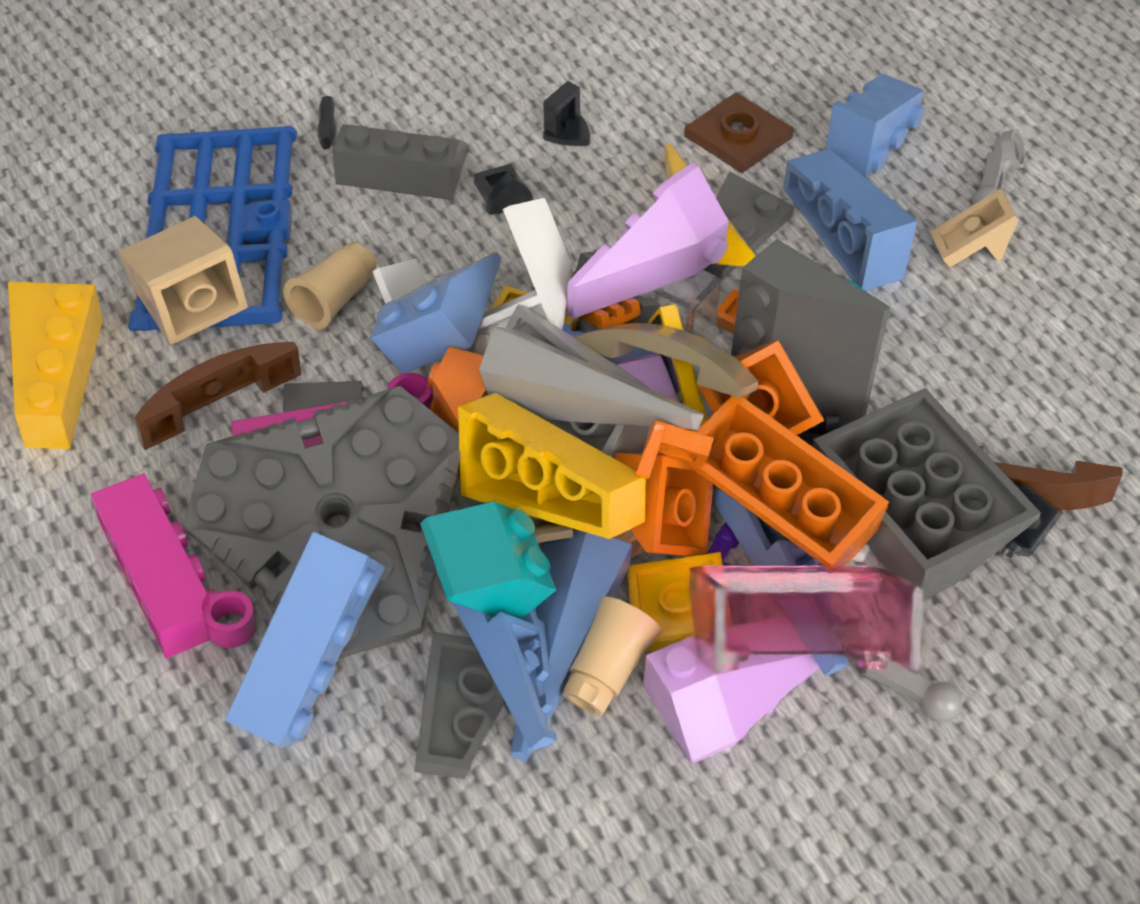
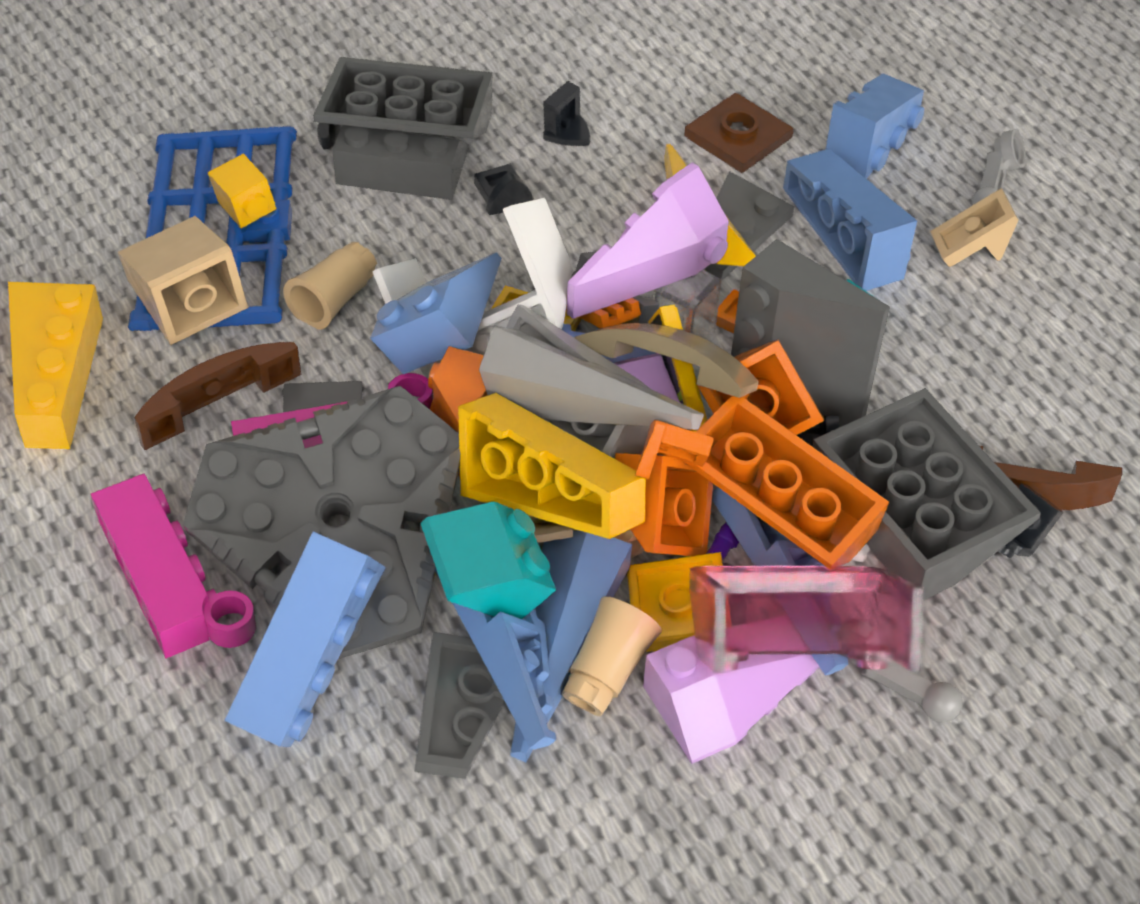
none -> yellow brick [207,153,277,228]
none -> dark grey slope [313,57,493,139]

